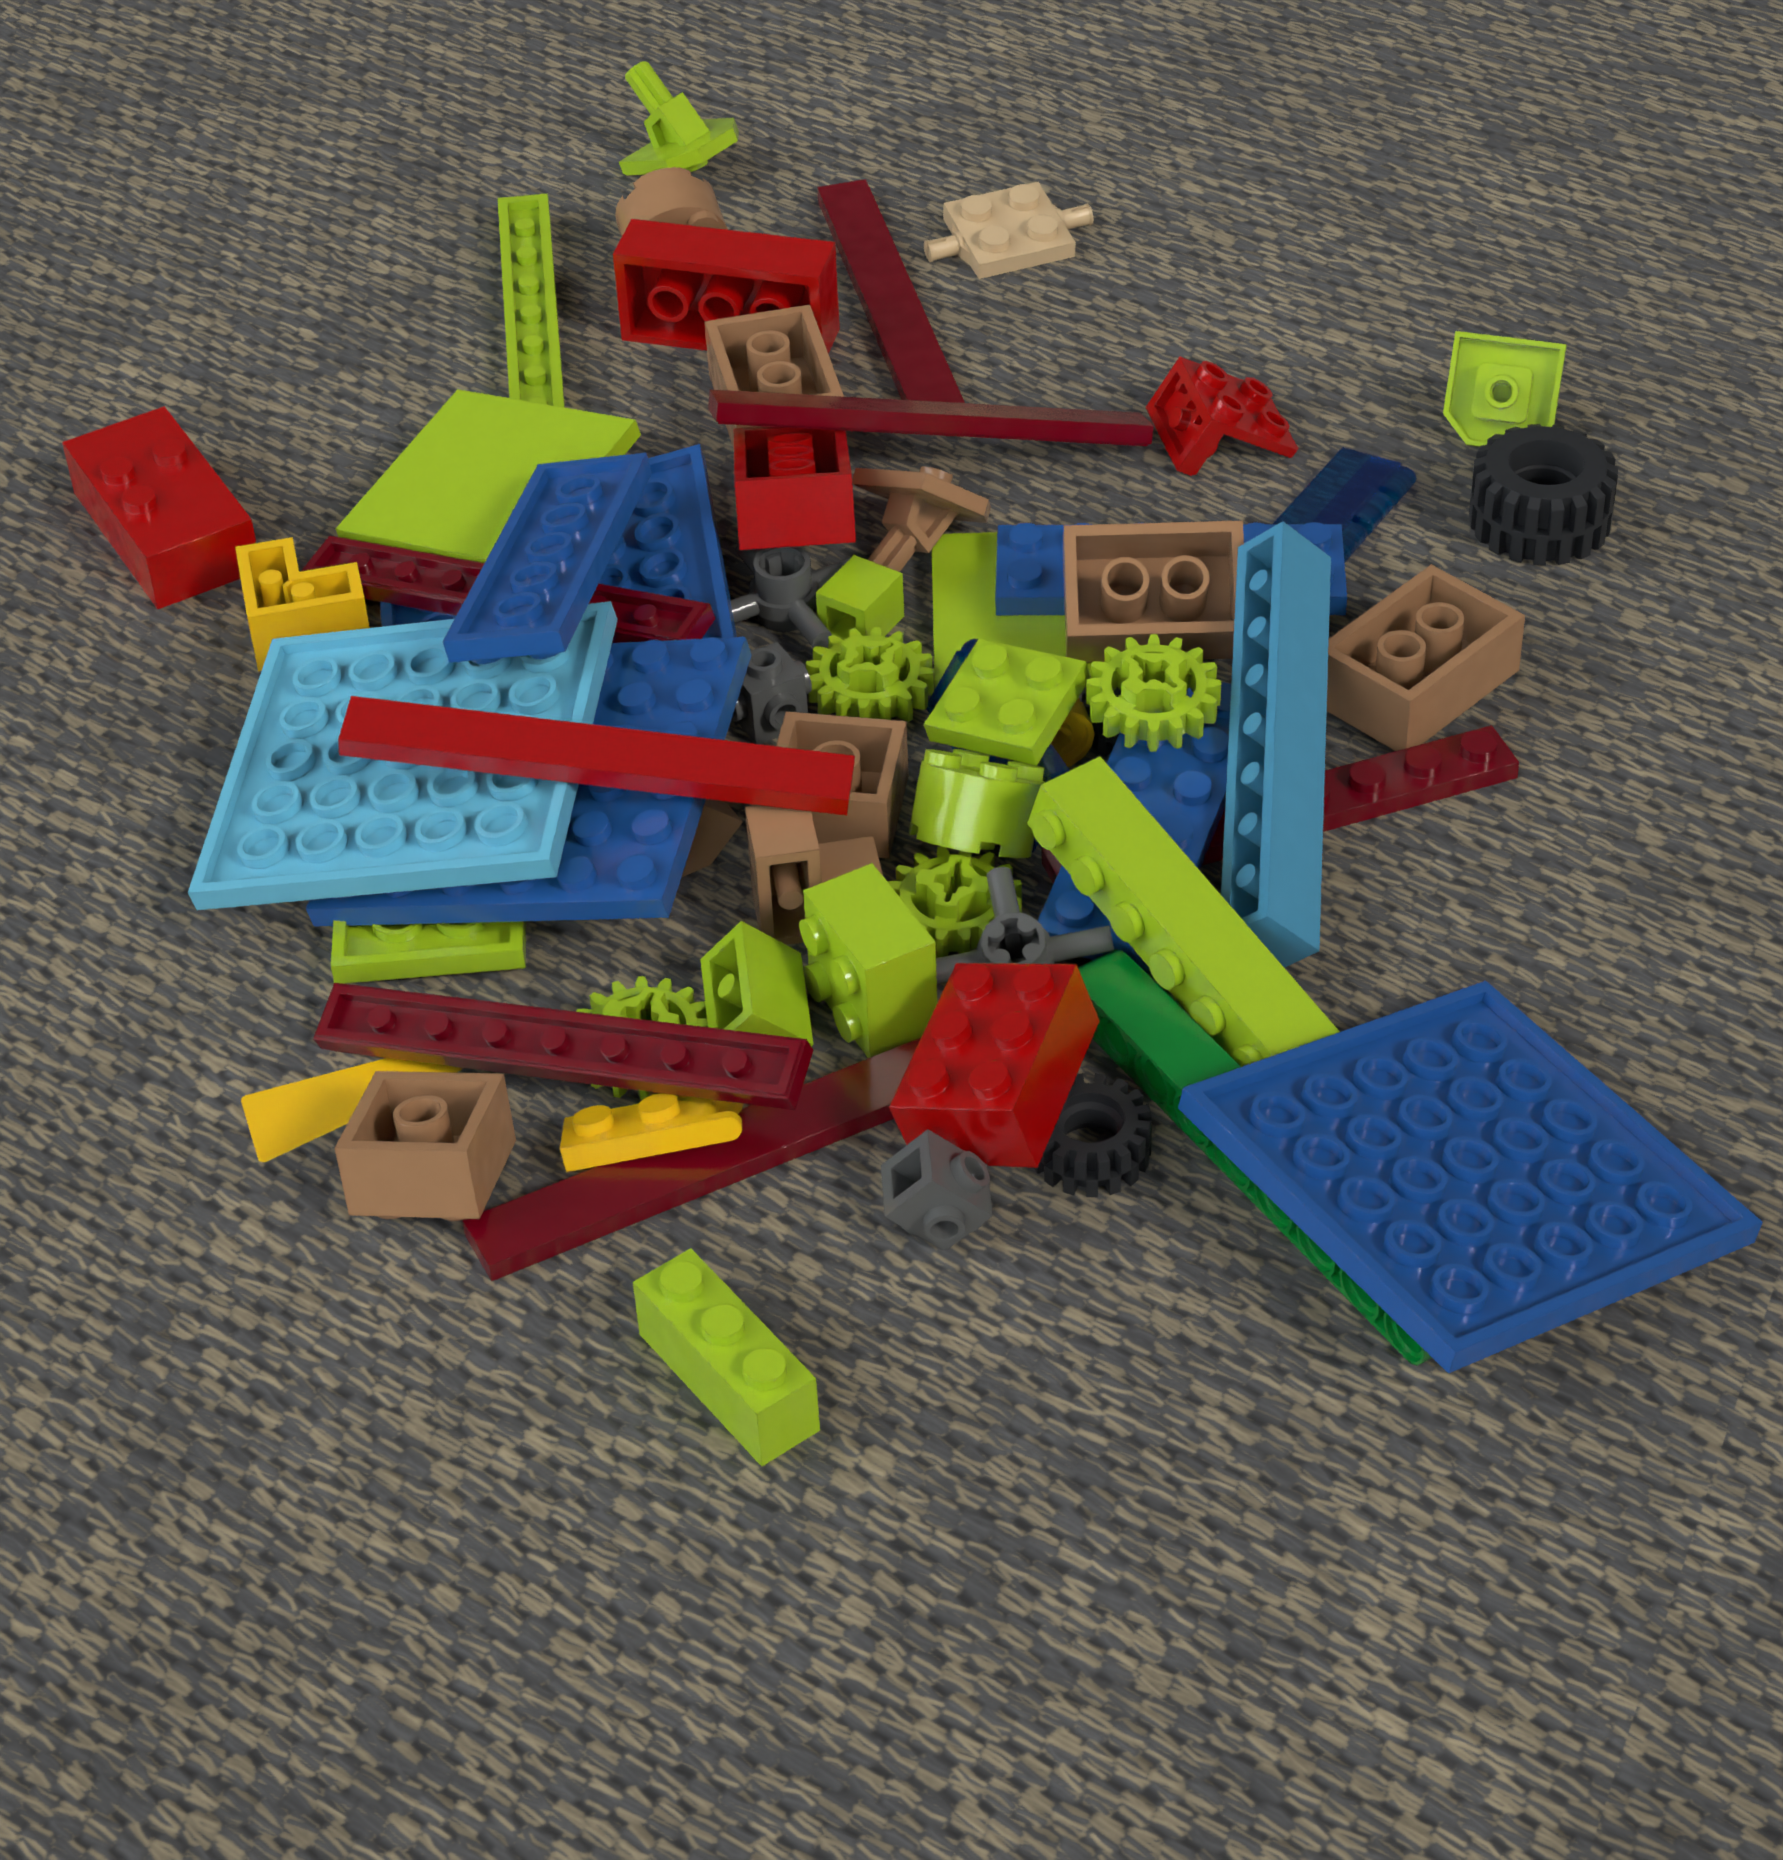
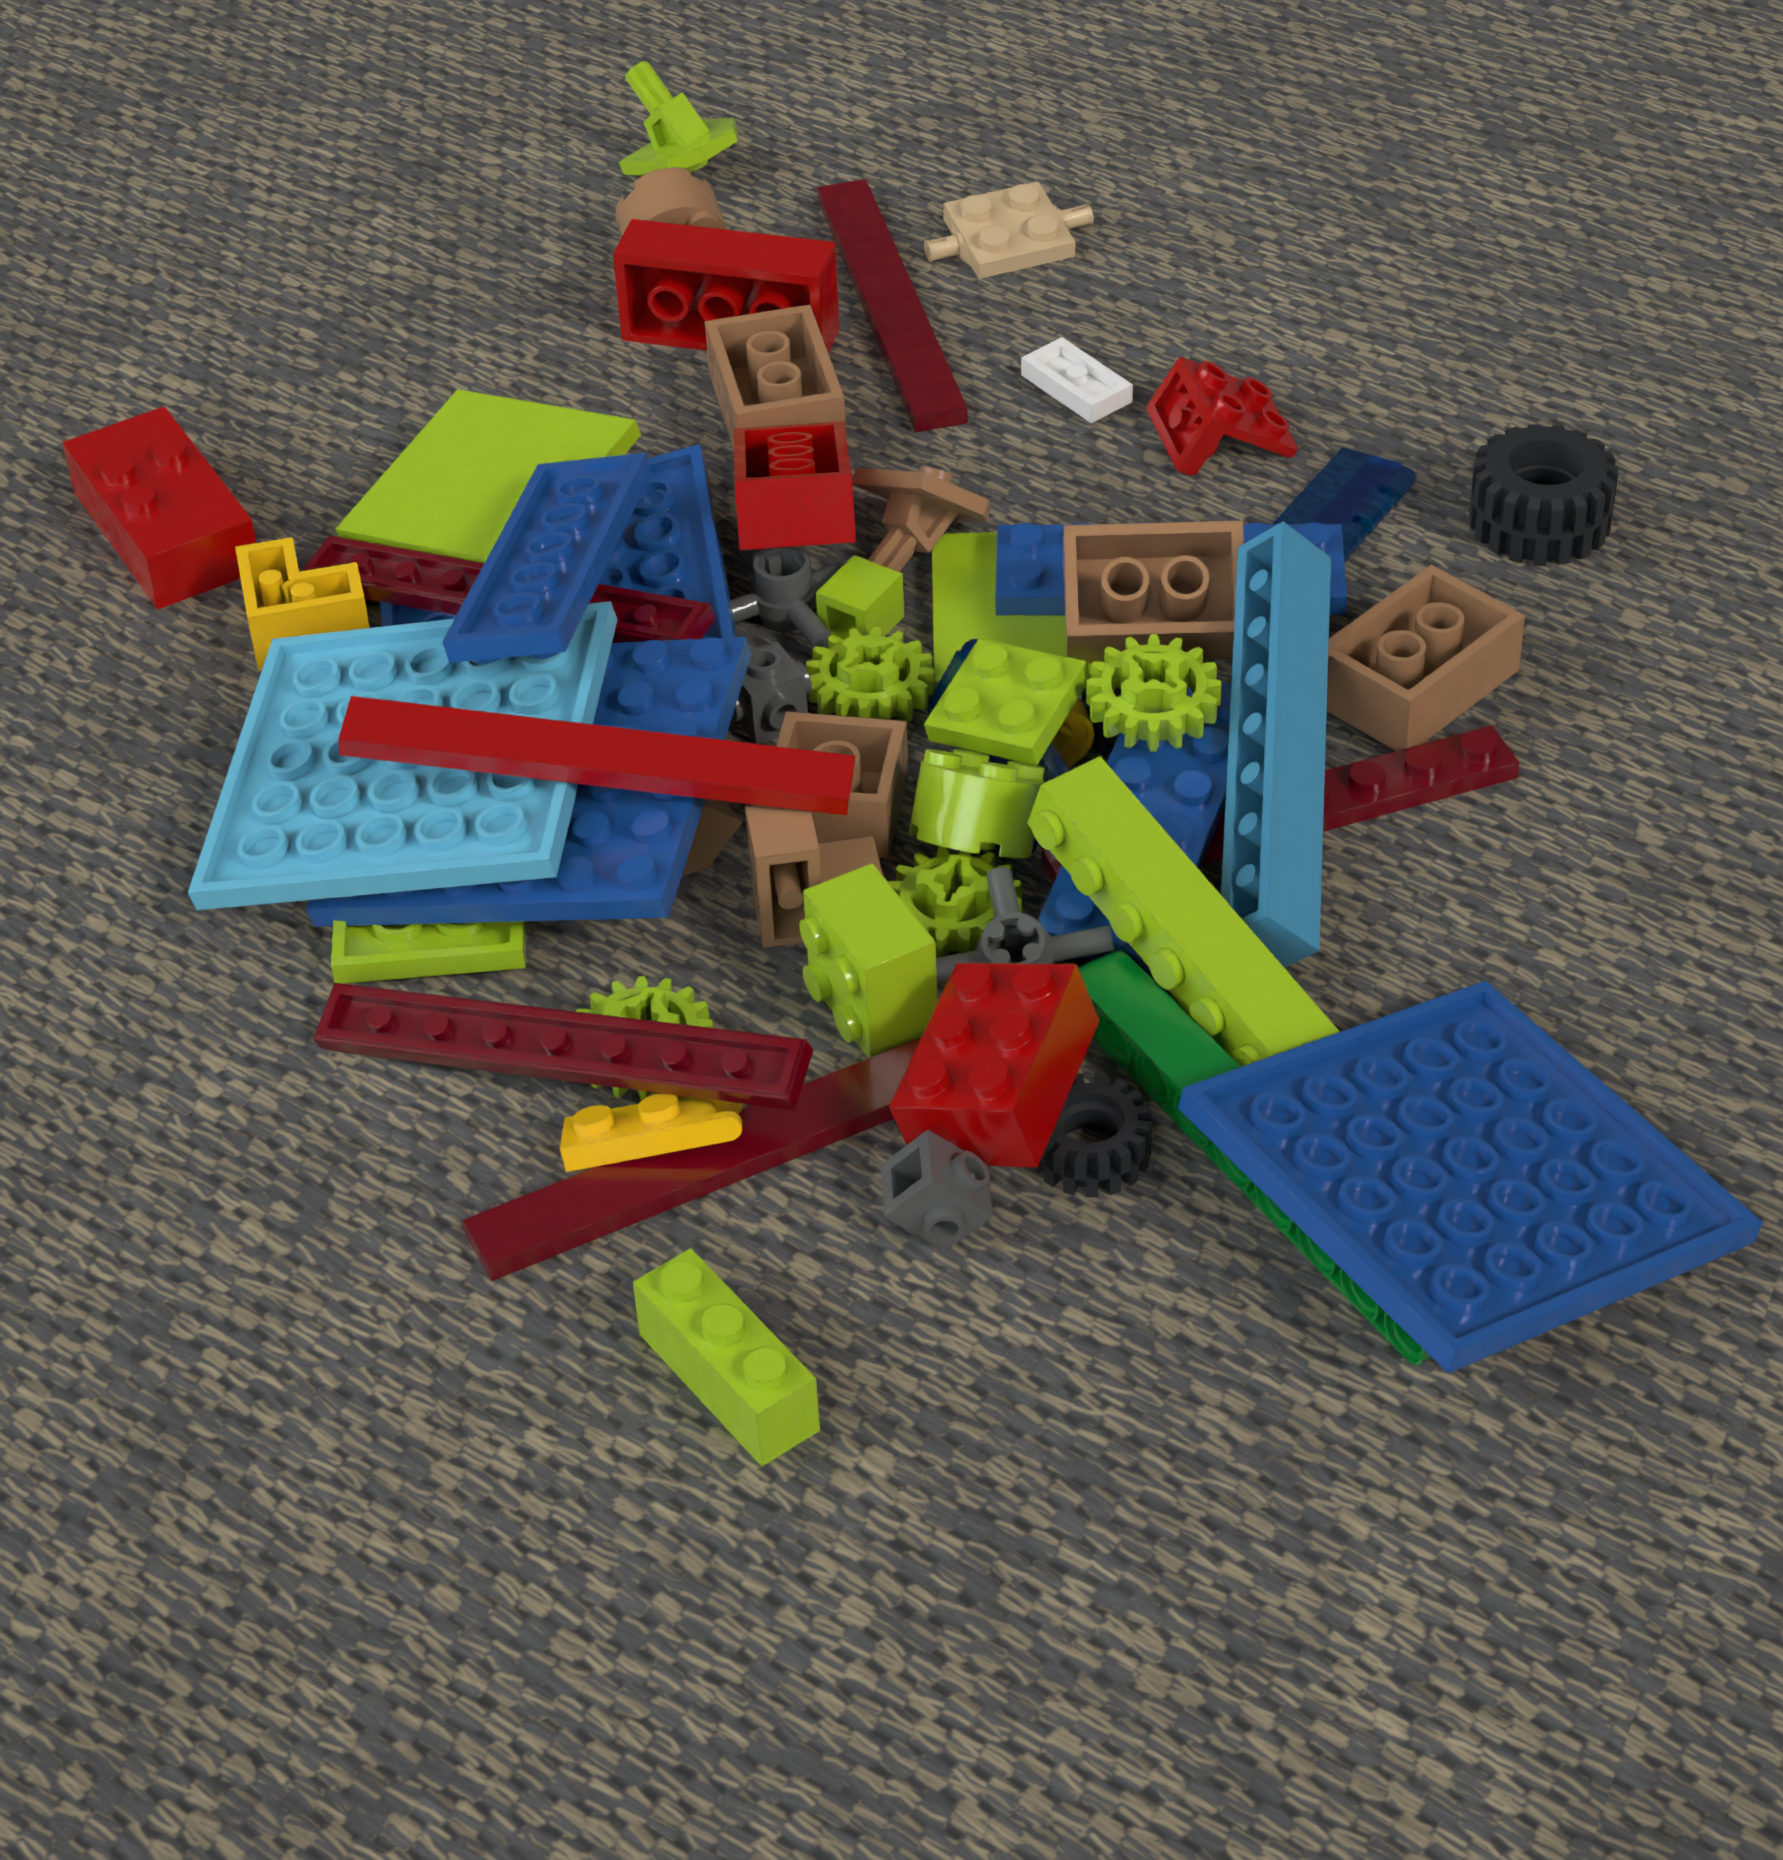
yellow sticker [241,1058,463,1162] -> none
medium nougat brick [334,1071,516,1221] -> none
lime plate [497,193,565,407] -> none
lime brick [700,921,814,1047] -> none
dark red tile [708,389,1154,446] -> none
lime piece [1443,331,1567,447] -> none
none -> white plate [1021,337,1133,424]

